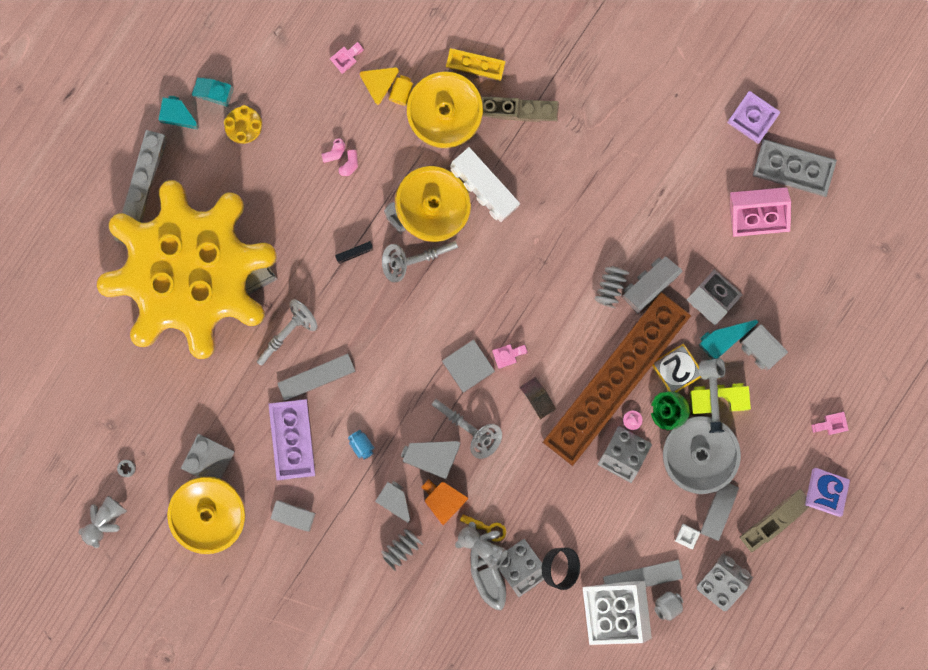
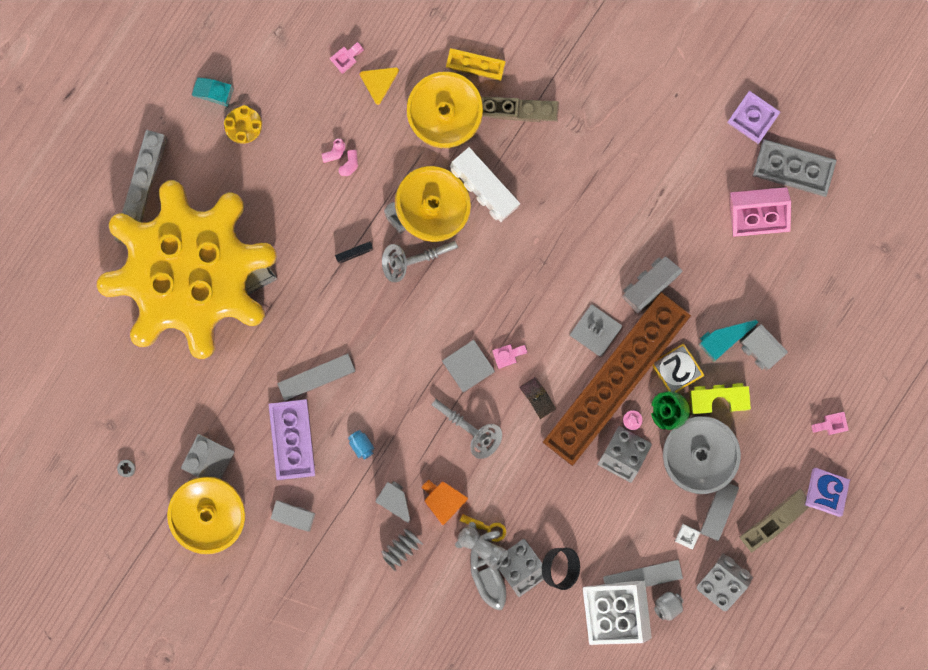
light grey piece [78,496,127,548] -> none
teal slope [158,96,199,130] -> none
light grey dish [257,299,318,366] -> none
yellow brick [388,75,413,106] -> none
light grey slope [401,441,461,479] -> none
light grey piece [594,266,629,309] -> none
light grey slope [687,269,743,325] -> none
light grey piece [699,358,726,433] -> none
none -> light grey piece [570,304,622,357]

